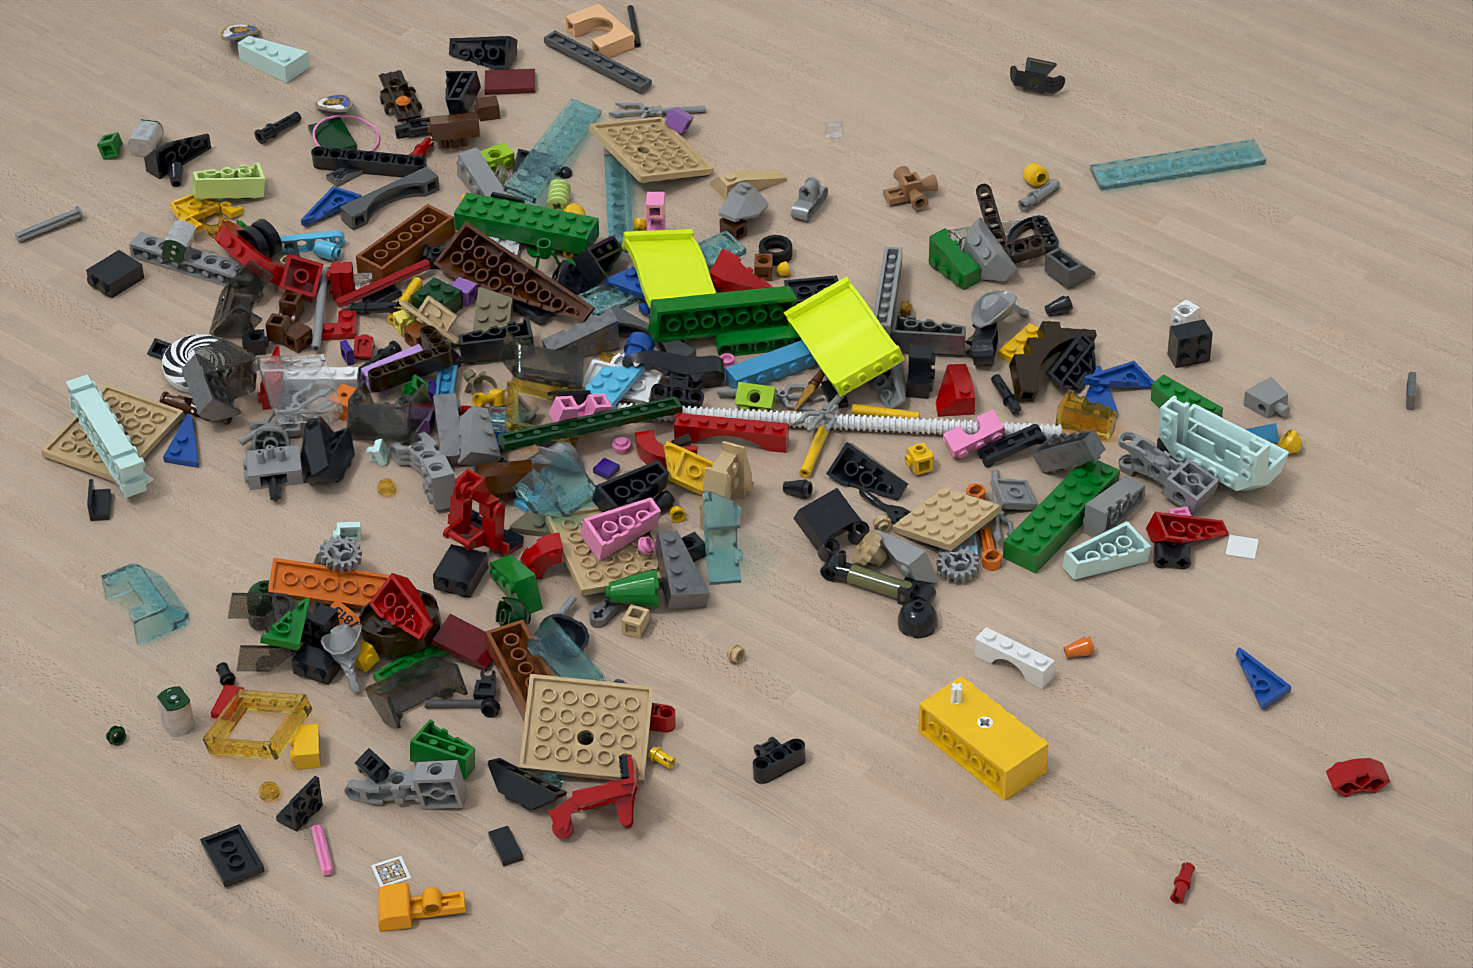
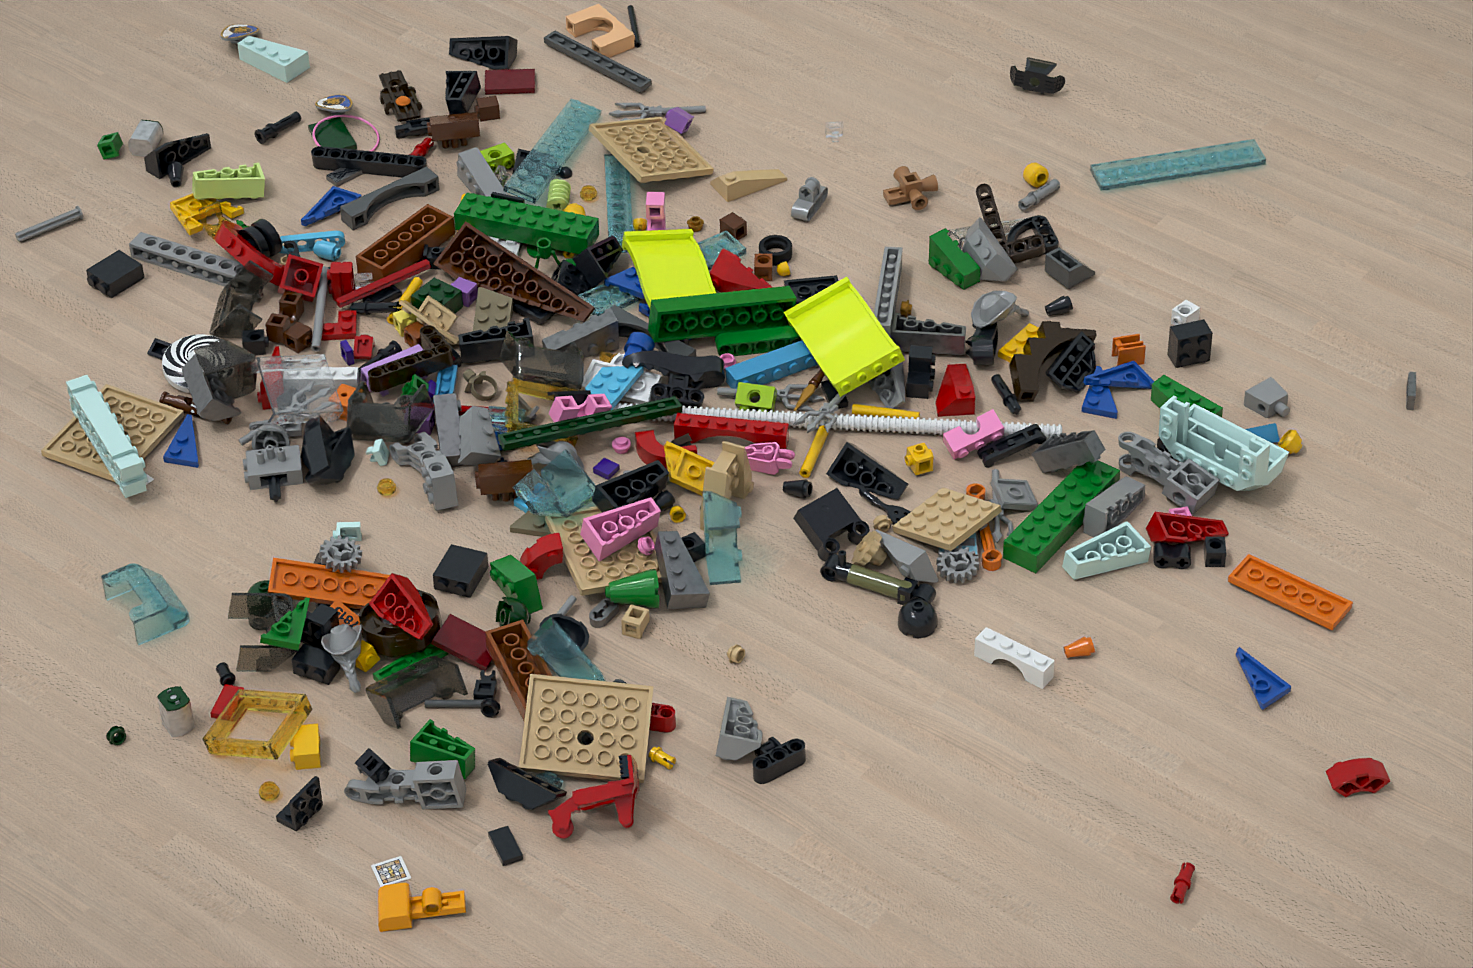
black panel [87,479,112,521] -> none
flat silver piece [162,220,196,263] -> none
black plate [200,824,265,887] -> none
bright pink axle [311,824,334,876] -> none
red container [443,469,524,555] -> none
yellow leg [472,388,505,407] -> none
light grey wedge [718,182,769,222] -> none
yellow piece [918,676,1049,801] -> none
clear yellow wedge [1055,389,1117,440] -> none
white sticker [1226,535,1259,559] -> none
none -> clear yellow plate [580,185,597,201]
none -> pearl gold plate [687,216,704,232]
none -> light grey wedge [715,697,763,761]
none -> bright pink hinge [745,442,795,475]
none -> orange piece [1112,334,1146,366]
none -> black brick [1204,536,1226,567]
none -> orange plate [1228,554,1353,630]

